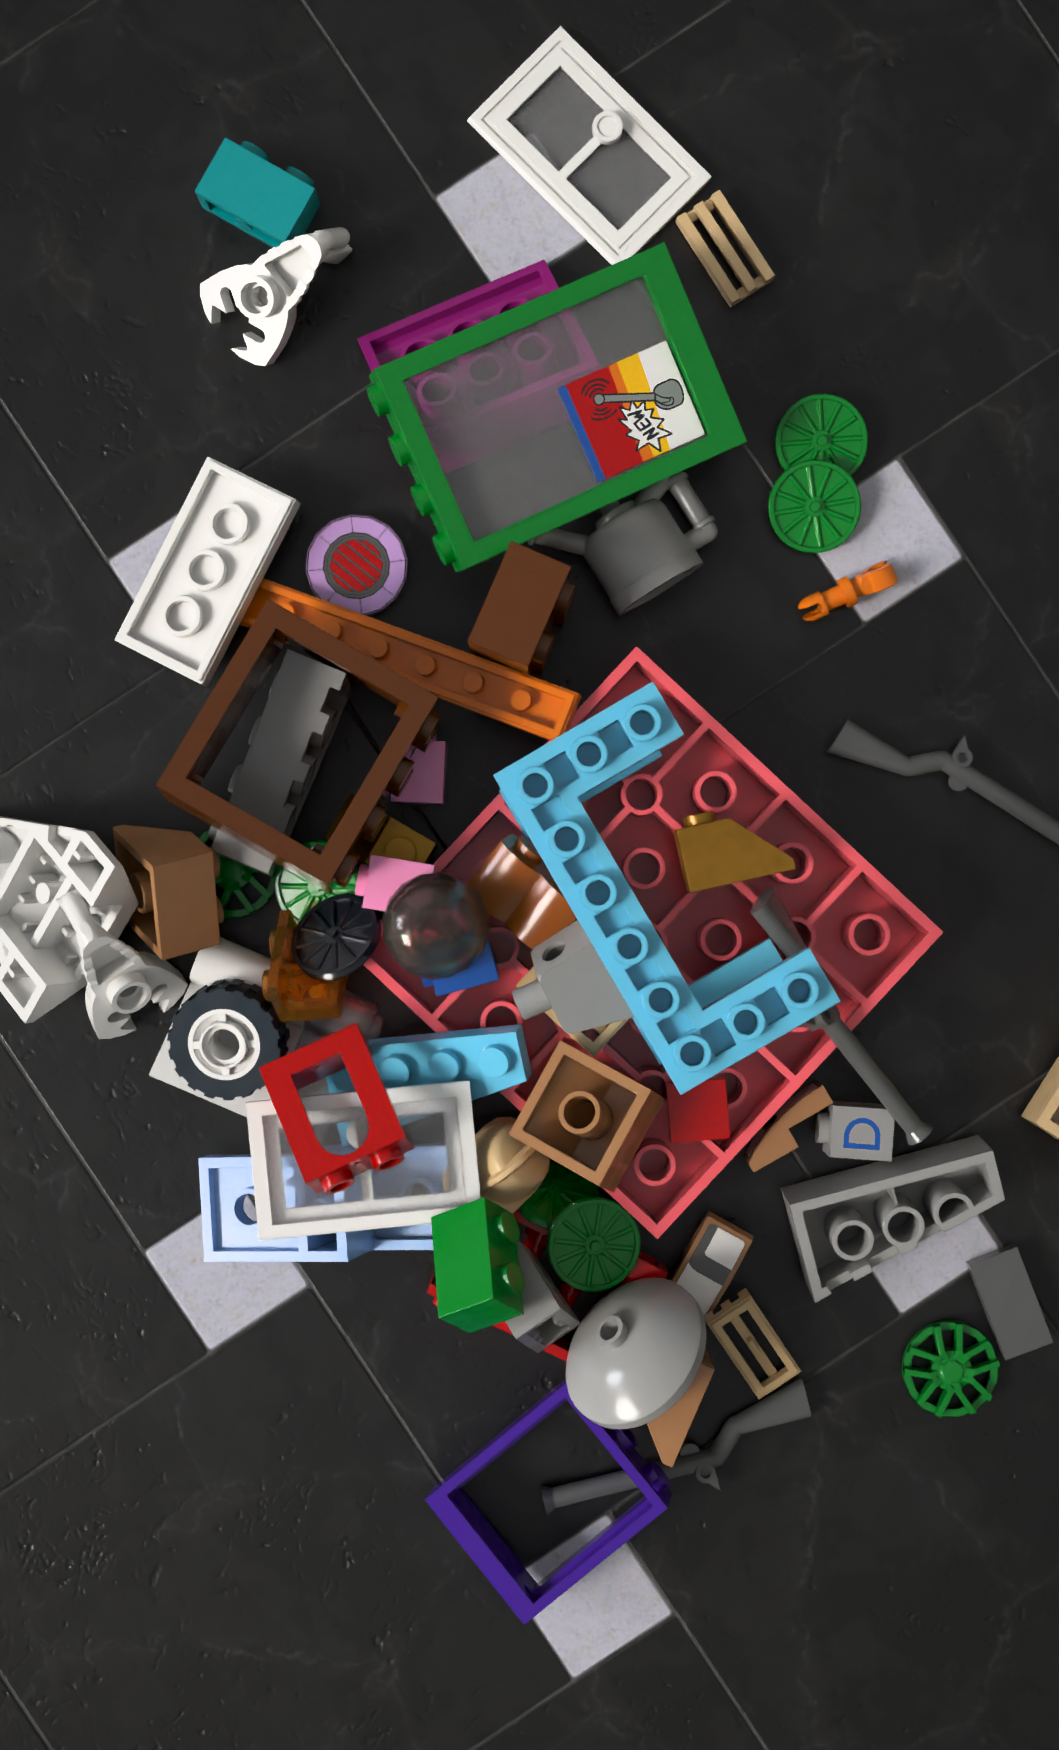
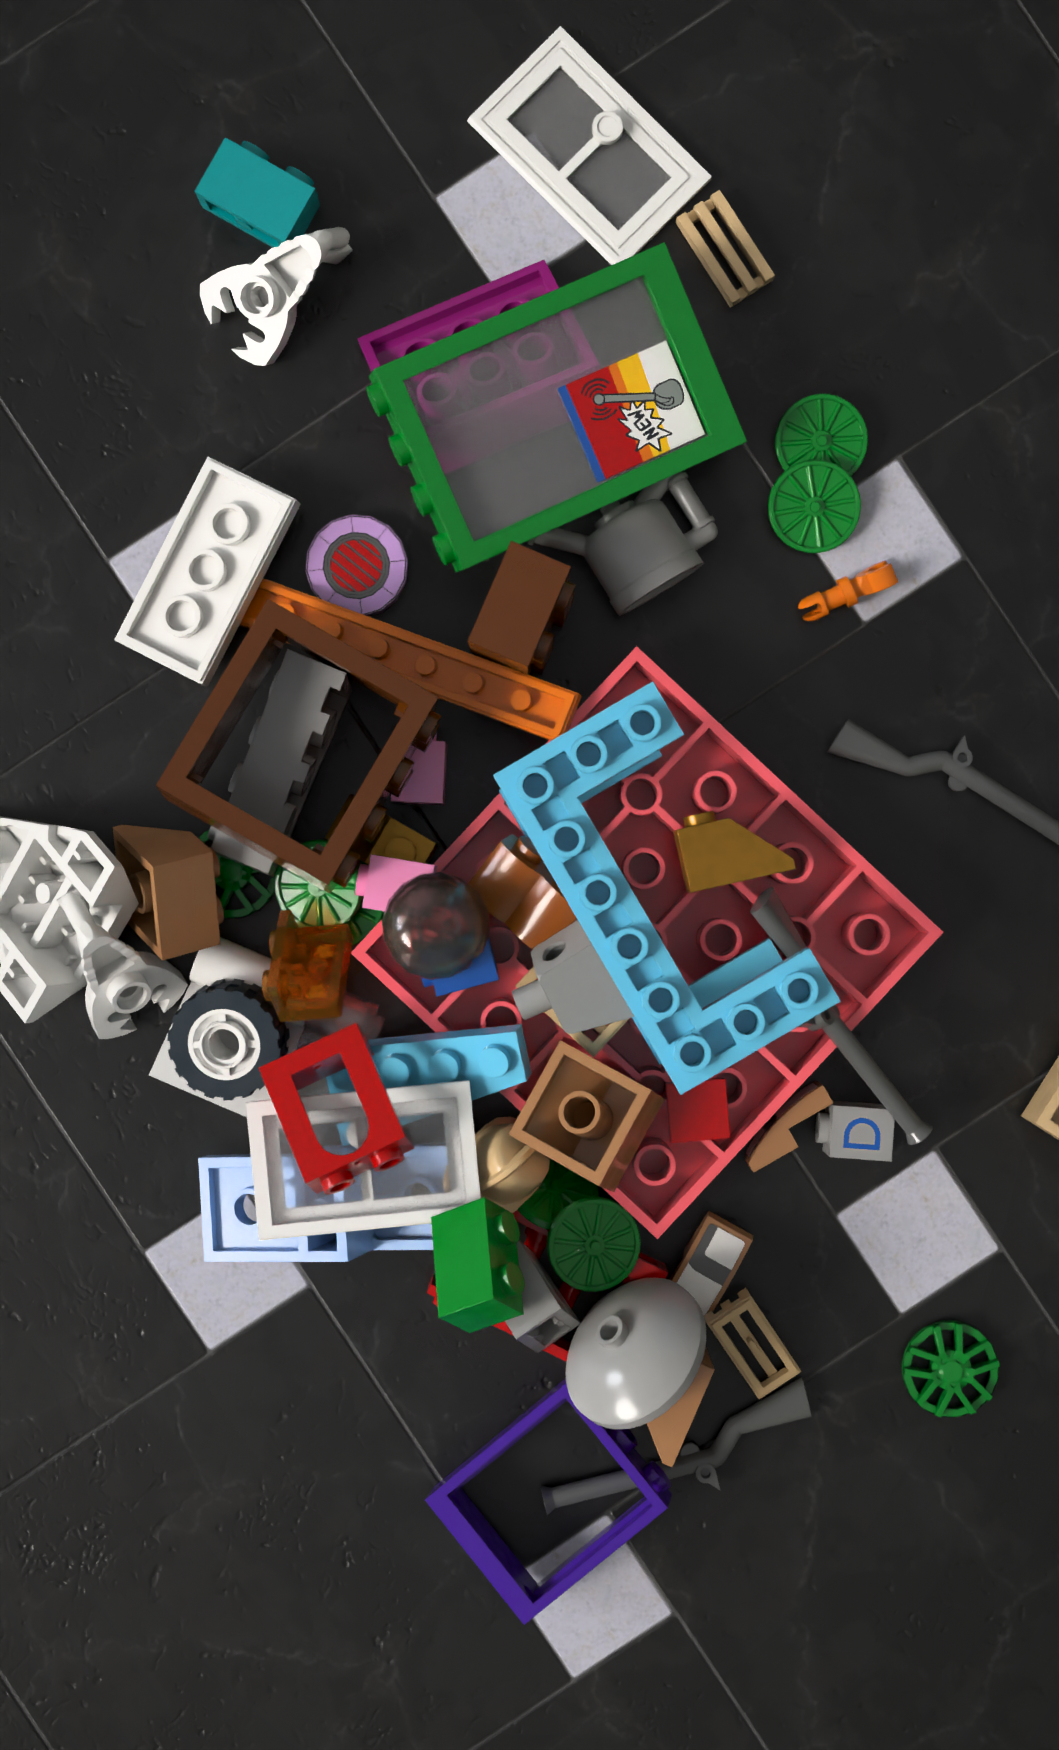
black wheel [291,894,381,980] -> none
light grey wedge [781,1135,1005,1303] -> none
dark grey tile [966,1244,1054,1361] -> none

